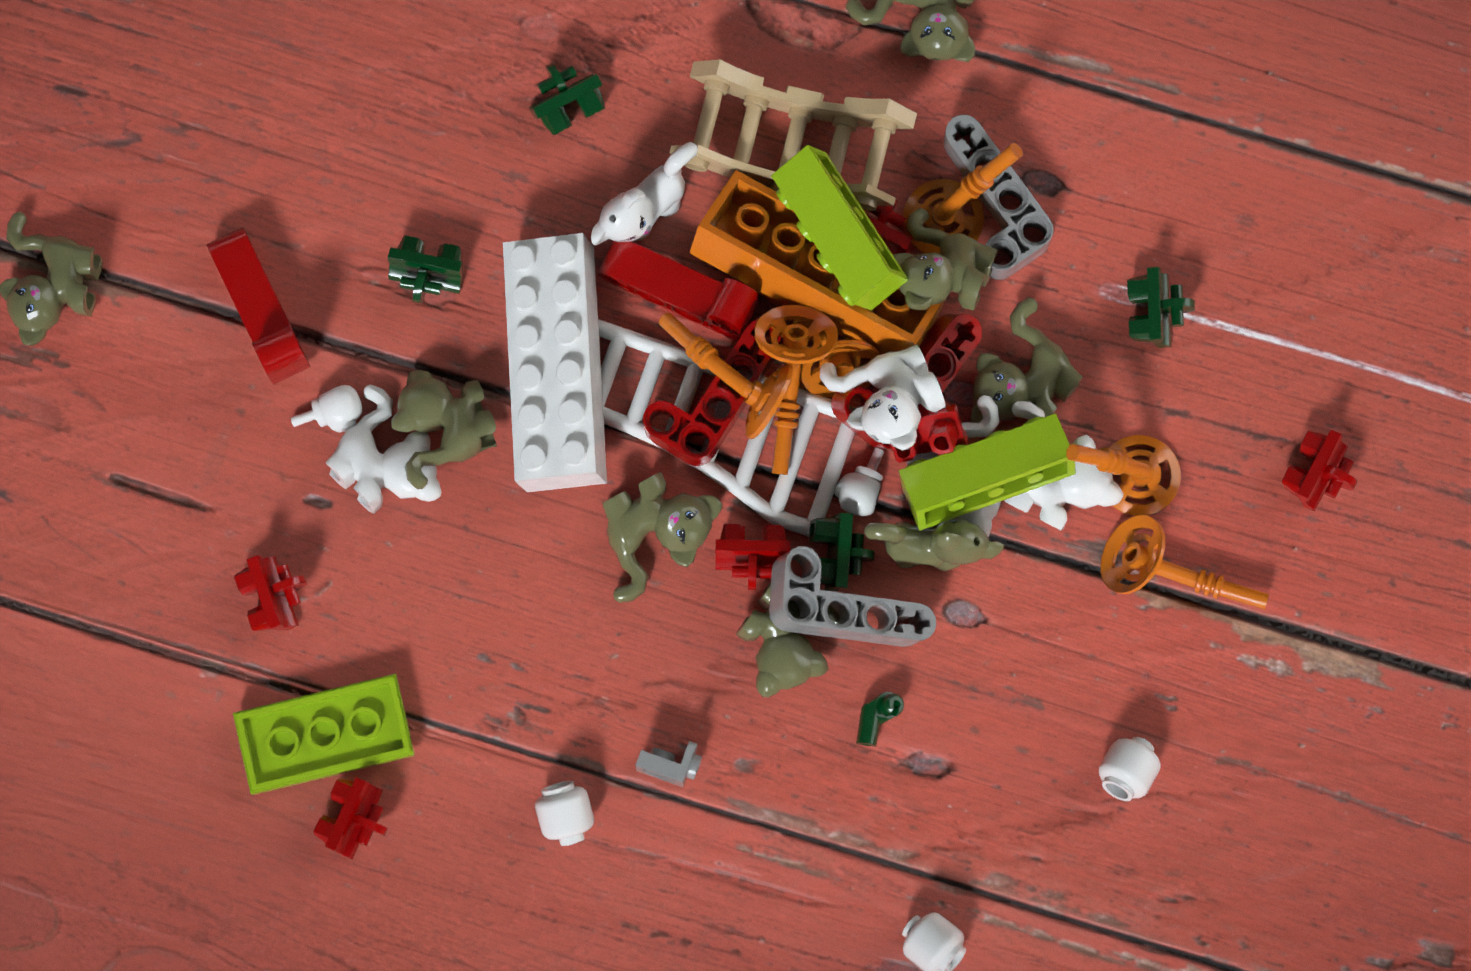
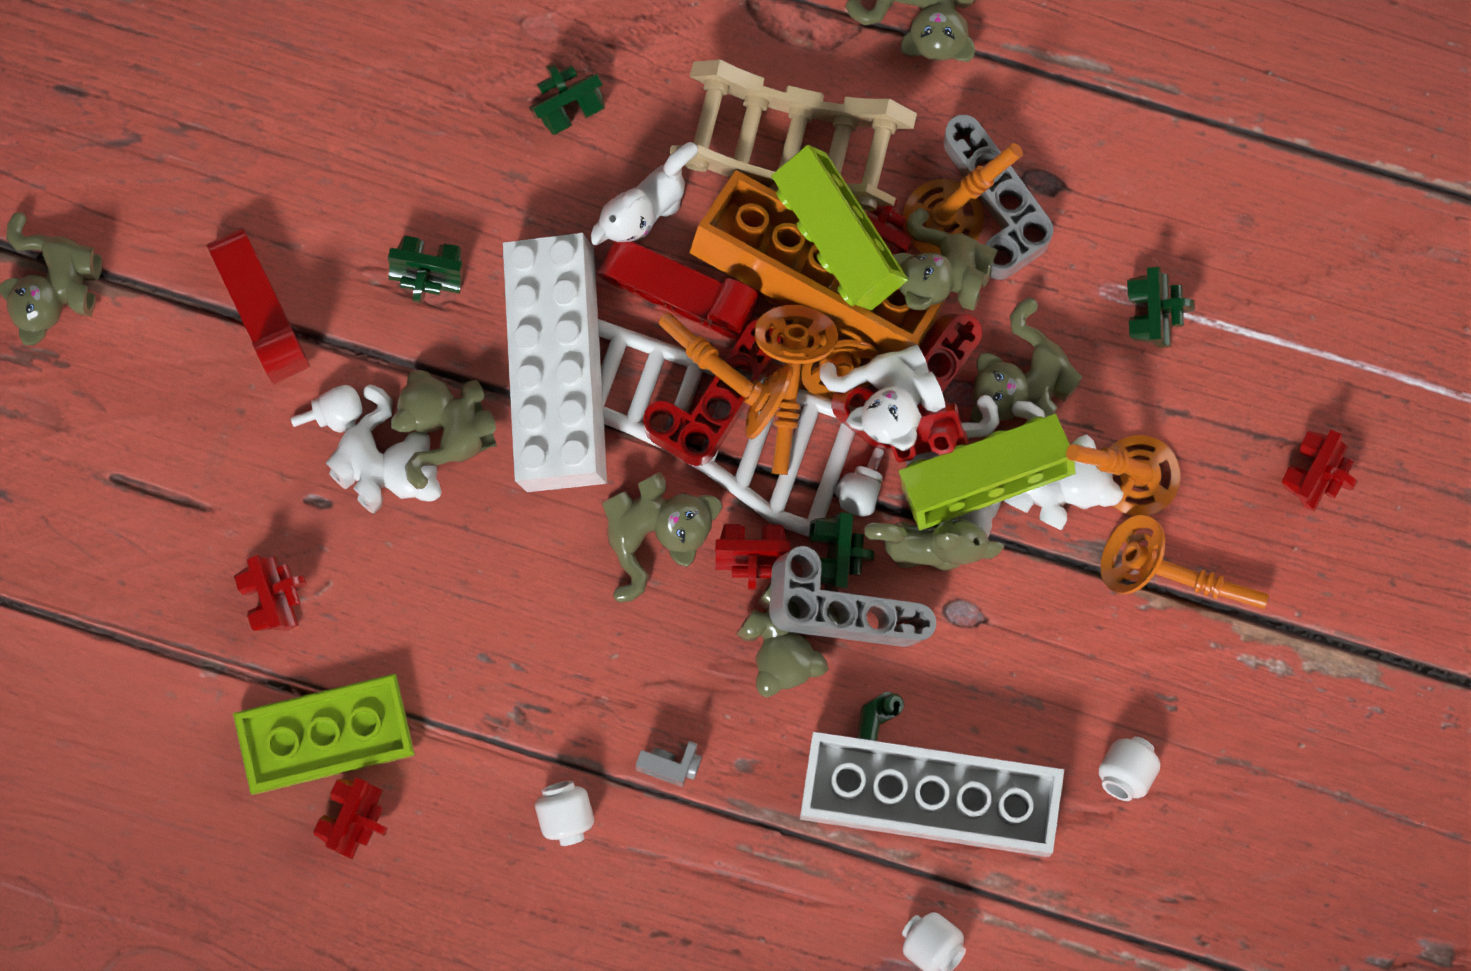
none -> white brick [800,732,1064,857]

